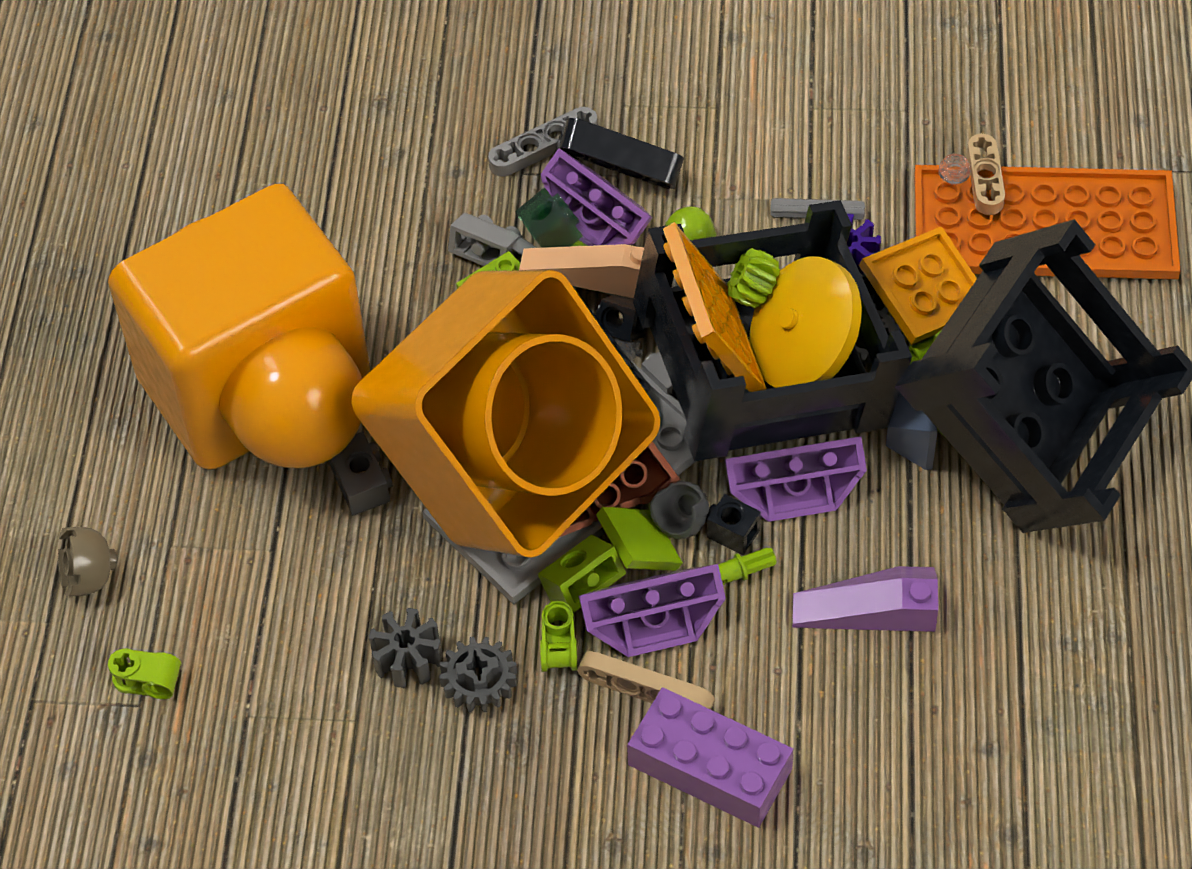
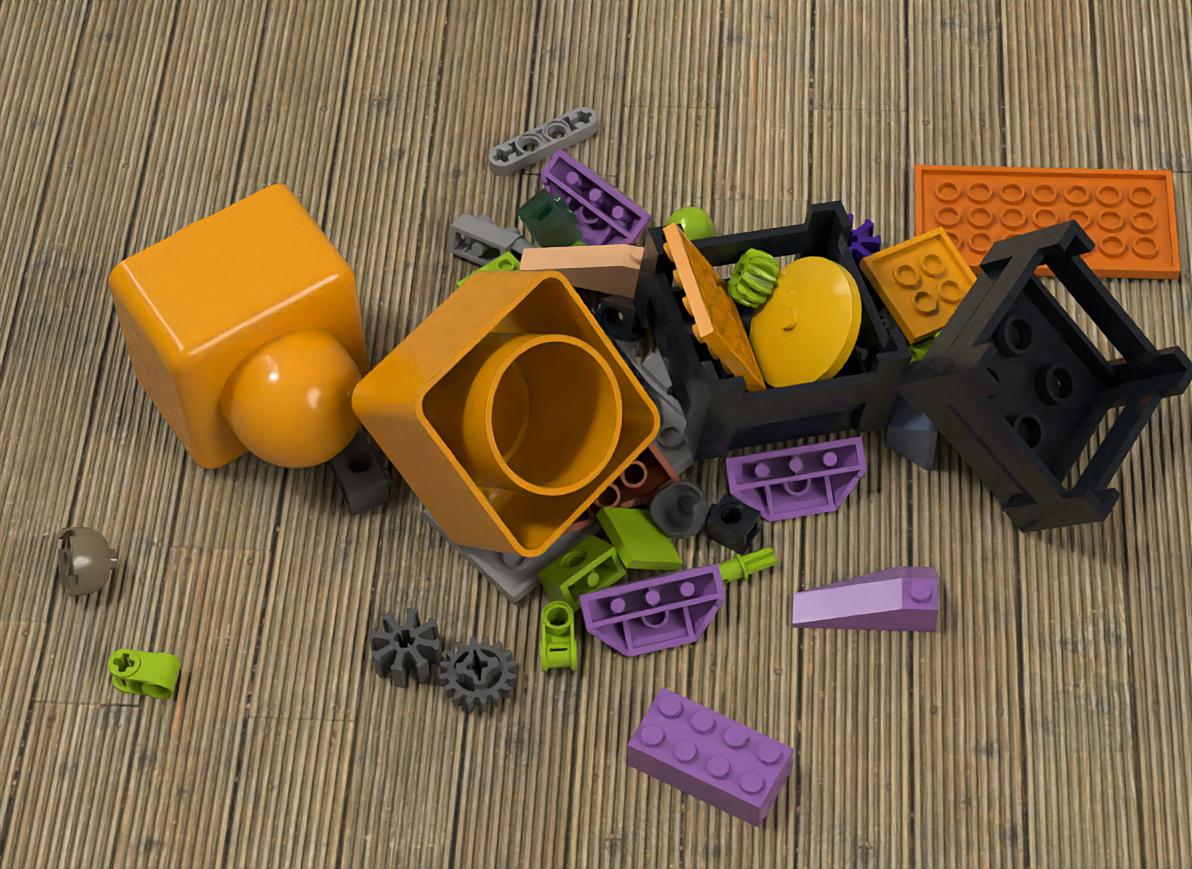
black beam [554,118,684,189] -> none
tan beam [577,651,715,710] -> none
light grey axle [770,198,865,220] -> none
clear plate [938,154,971,184] -> none
tan beam [967,133,1005,215] -> none

